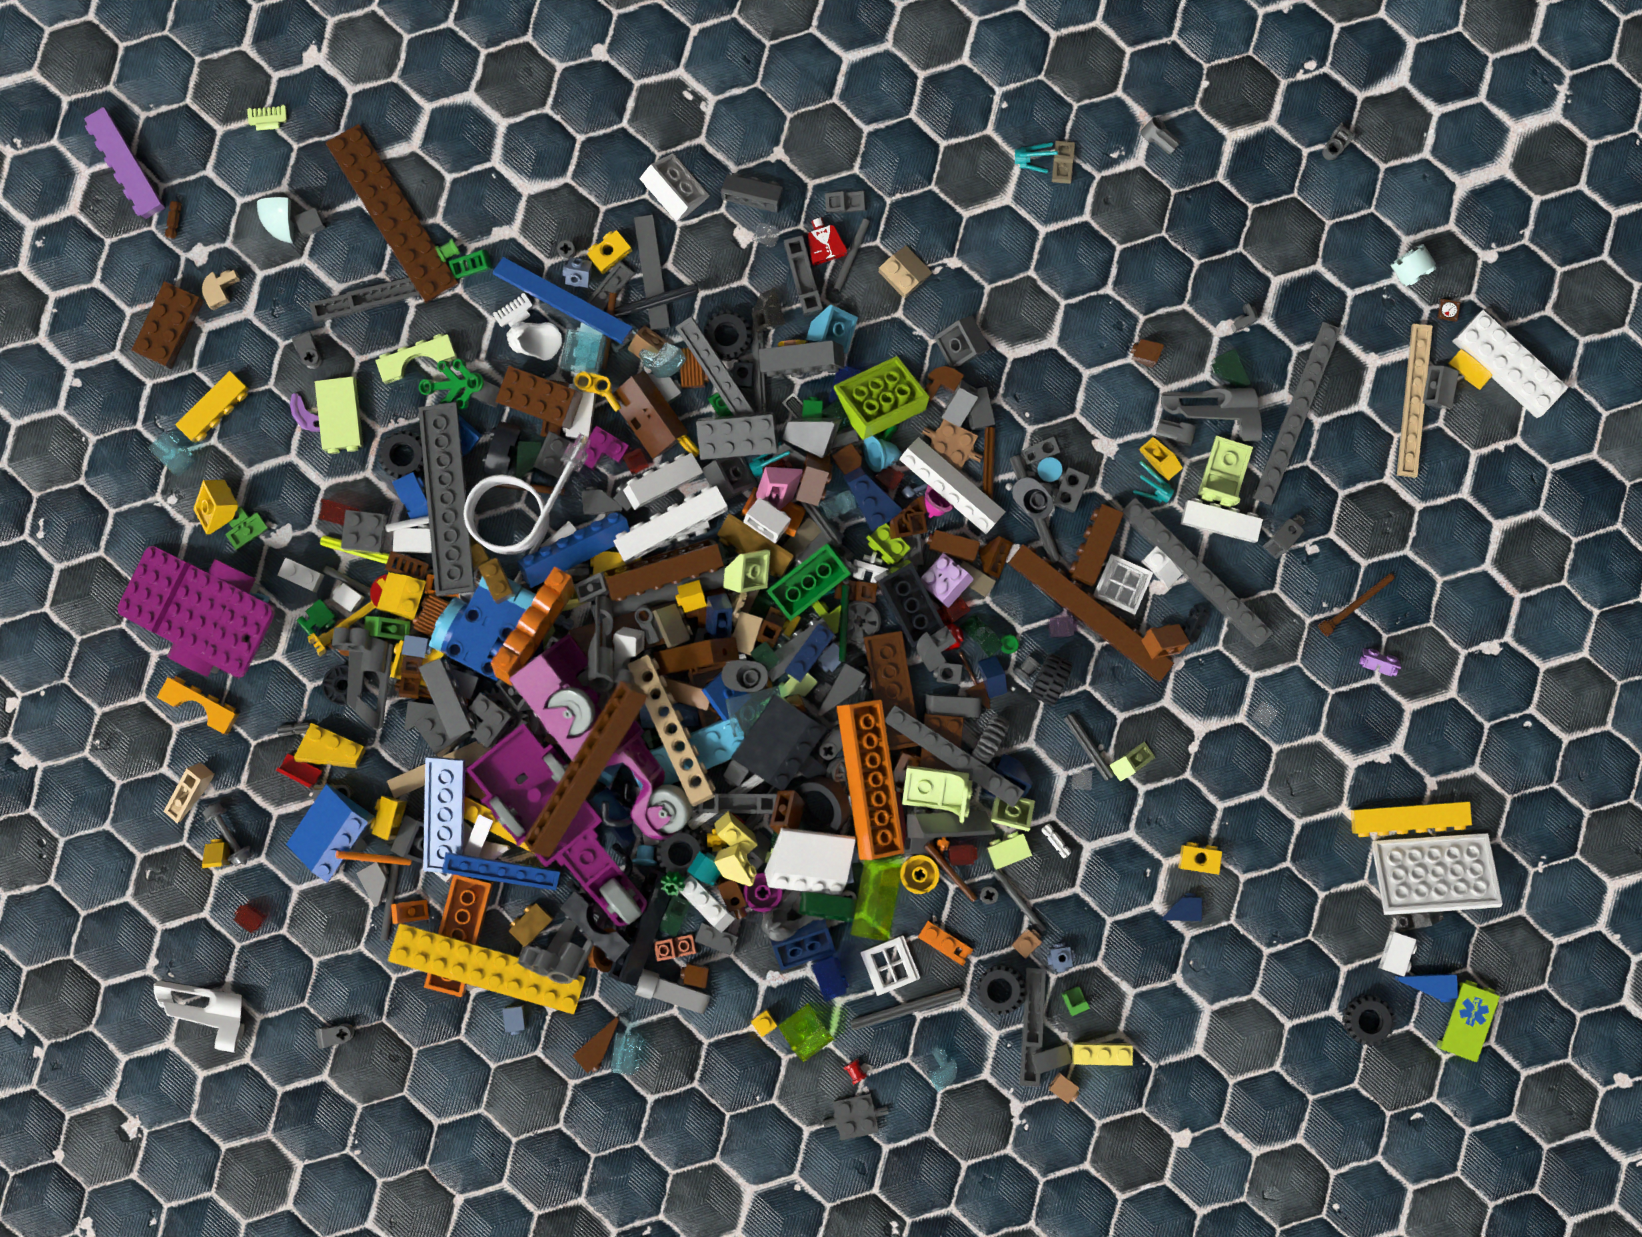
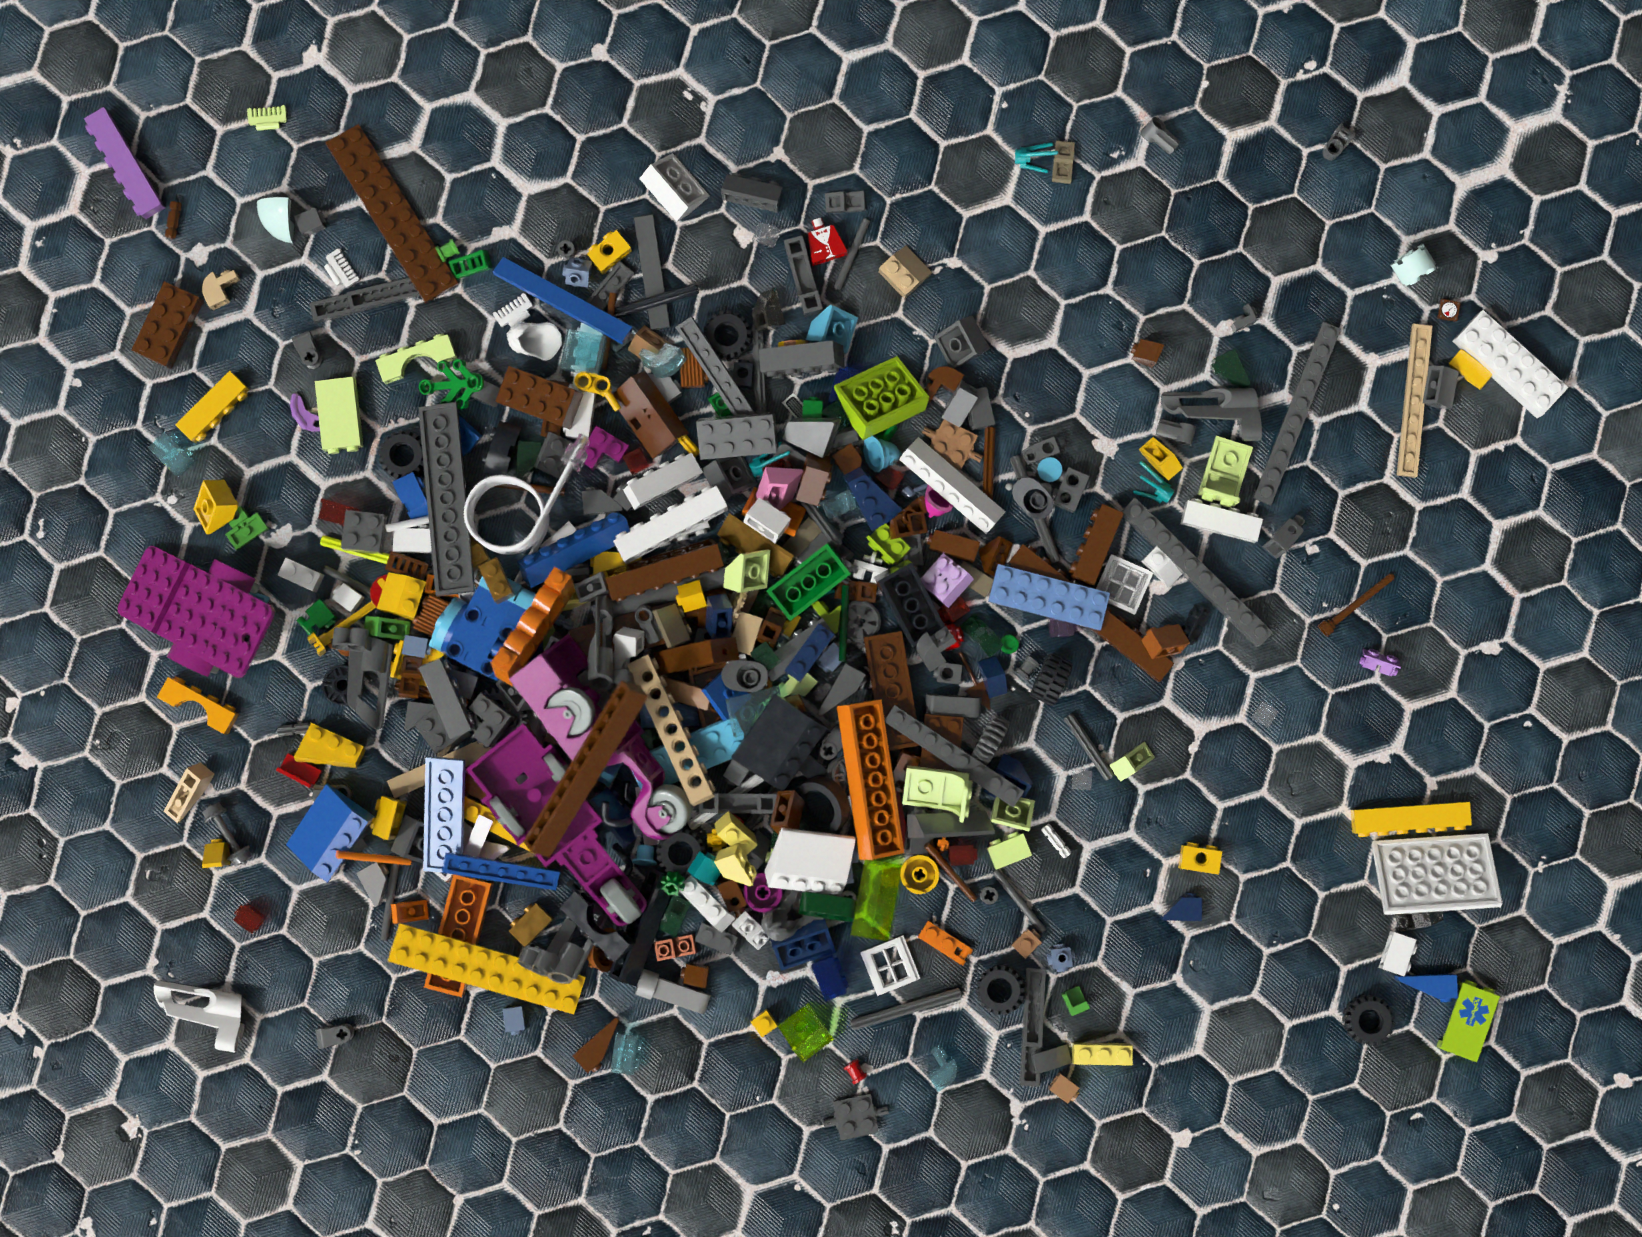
none -> white piece [324,249,360,288]
none -> white slope [731,911,770,950]
none -> medium blue plate [988,564,1110,631]

